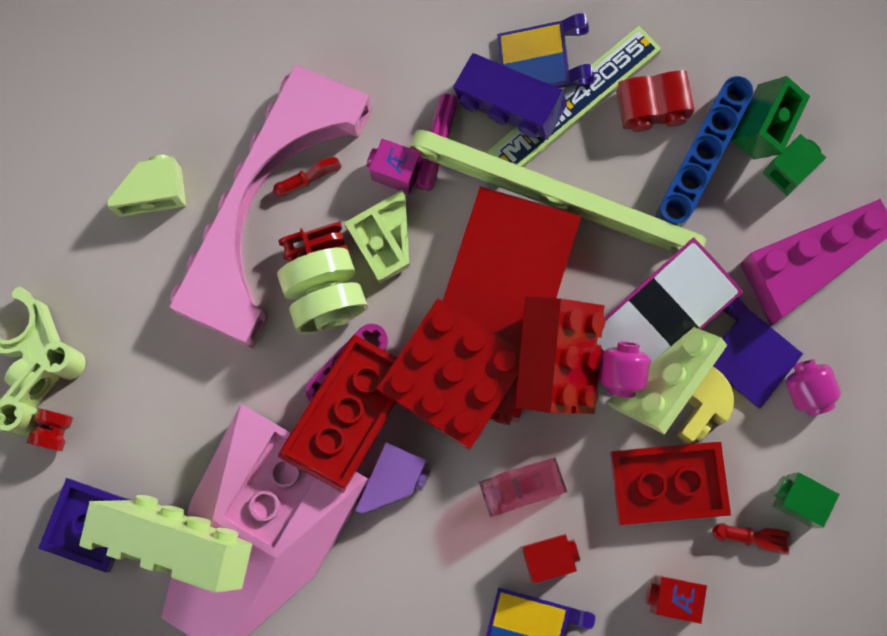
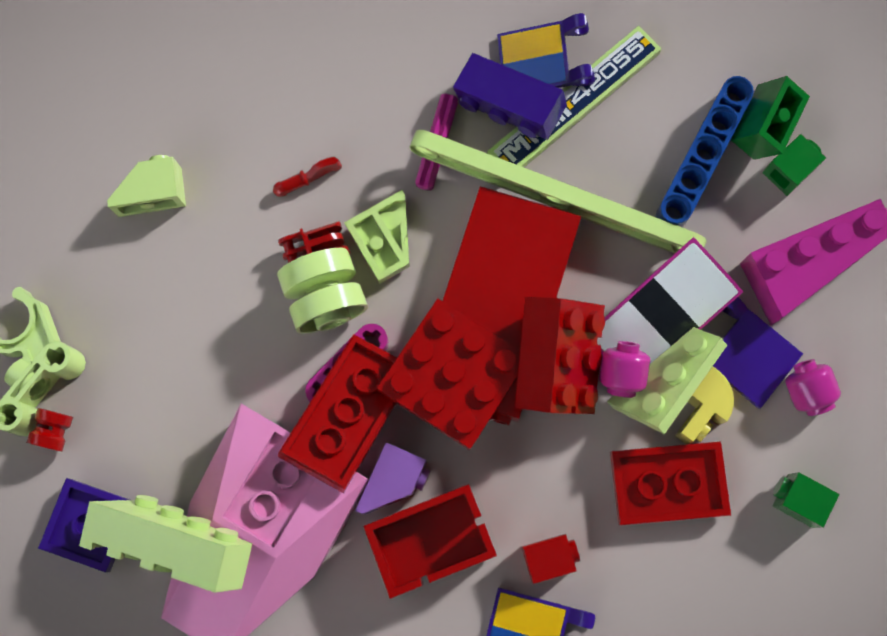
bright pink arch [169,64,372,348] -> none
dark pink brick [366,138,422,194] -> none
clear pink slope [479,457,567,517] -> none
red brick [616,70,695,132] -> none
red brick [646,575,707,624] -> none
red piece [712,523,790,555] -> none
none -> red piece [363,484,497,599]

